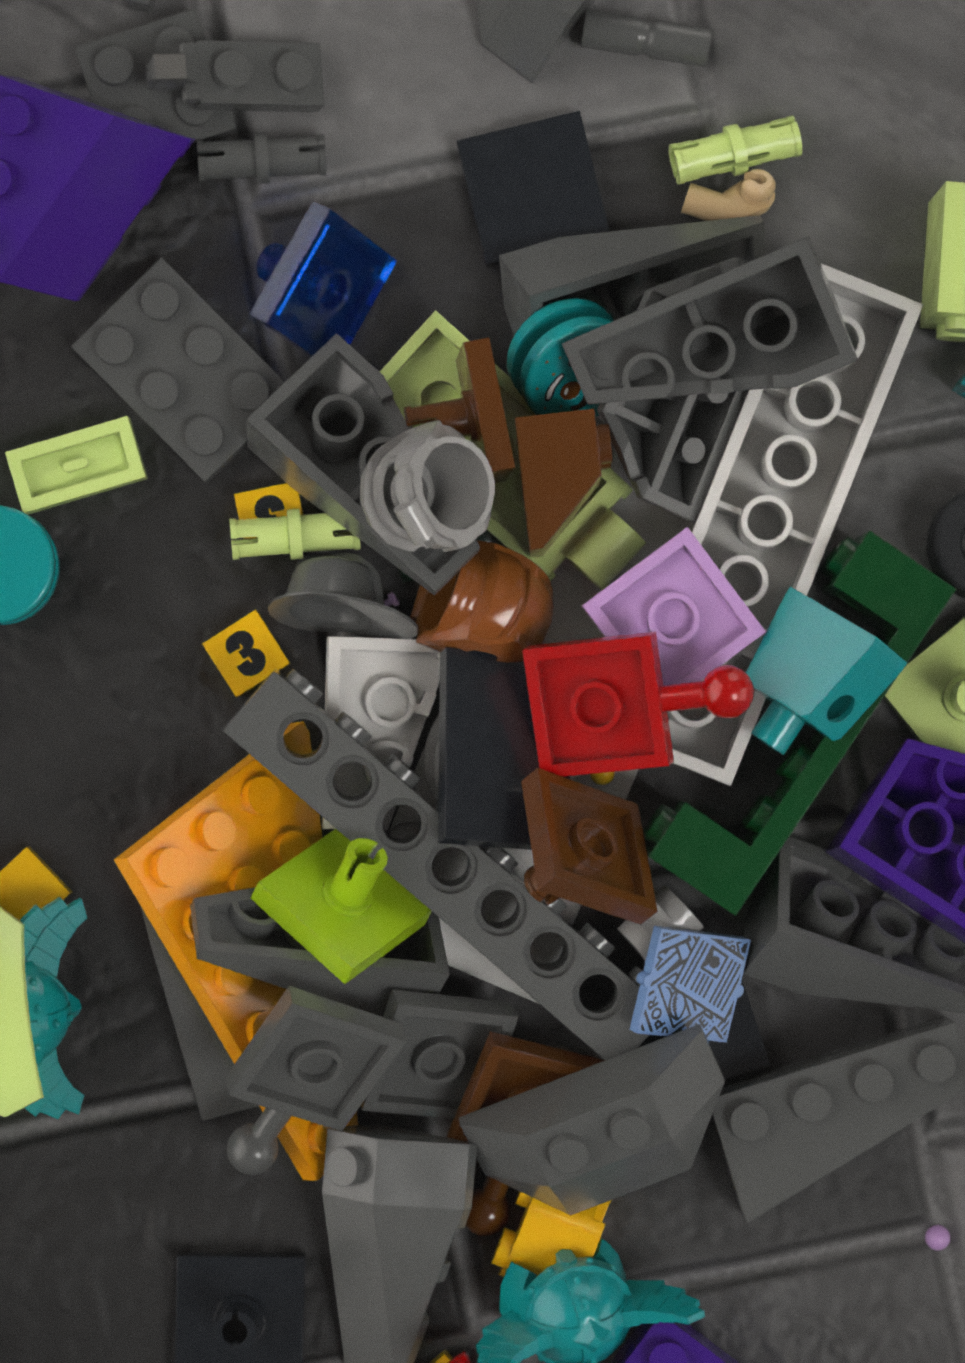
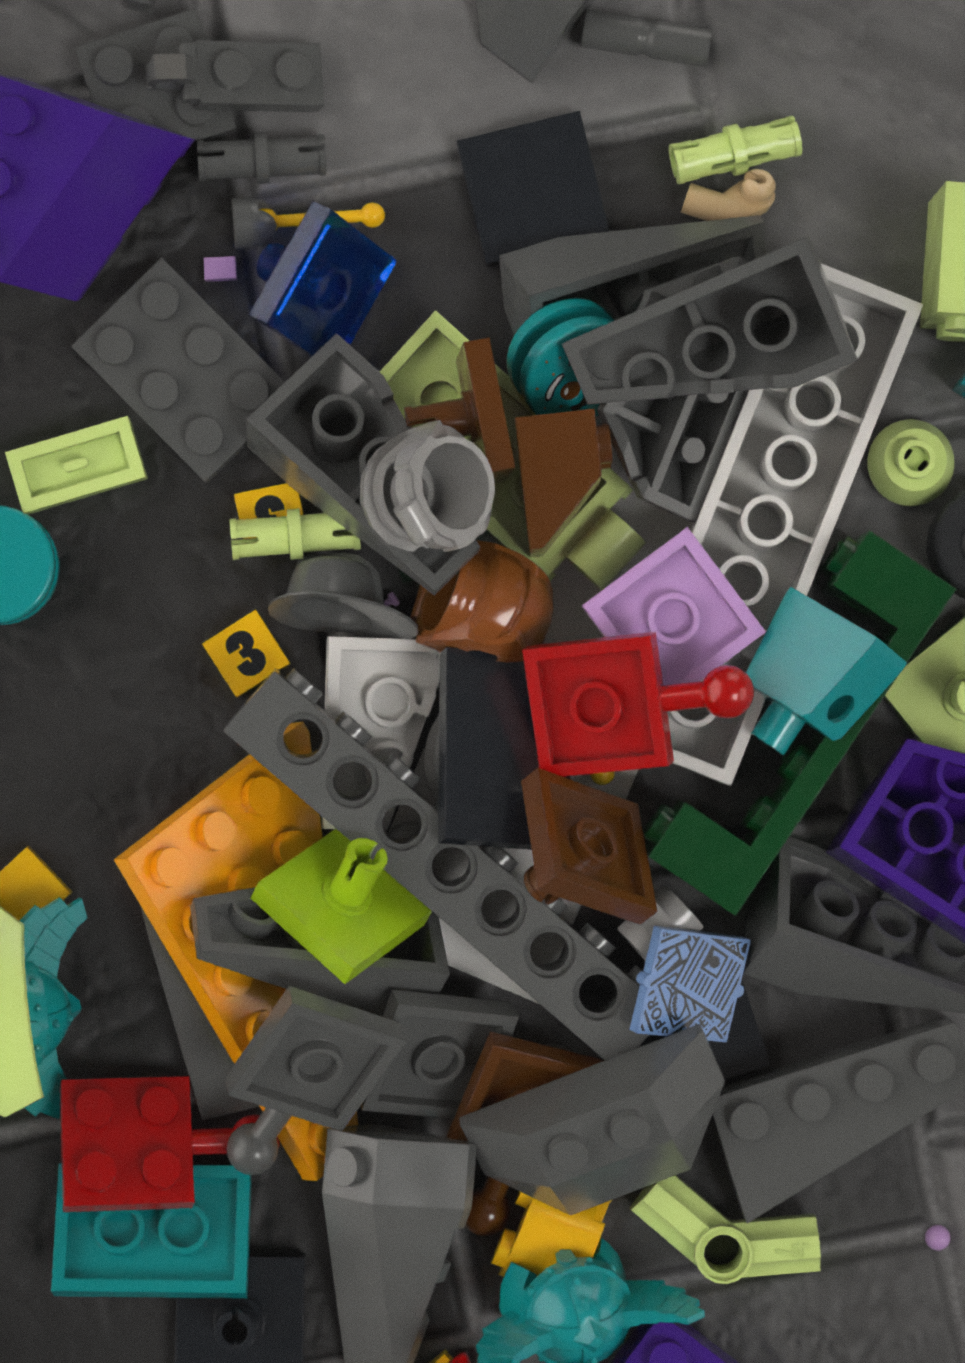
none -> teal plate [51,1164,252,1298]
none -> red plate [60,1076,280,1212]
none -> lavender piece [204,256,237,282]
none -> dark grey hinge [231,197,385,249]
none -> yellowish green piece [630,1175,821,1284]
none -> yellowish green cone [867,419,954,506]

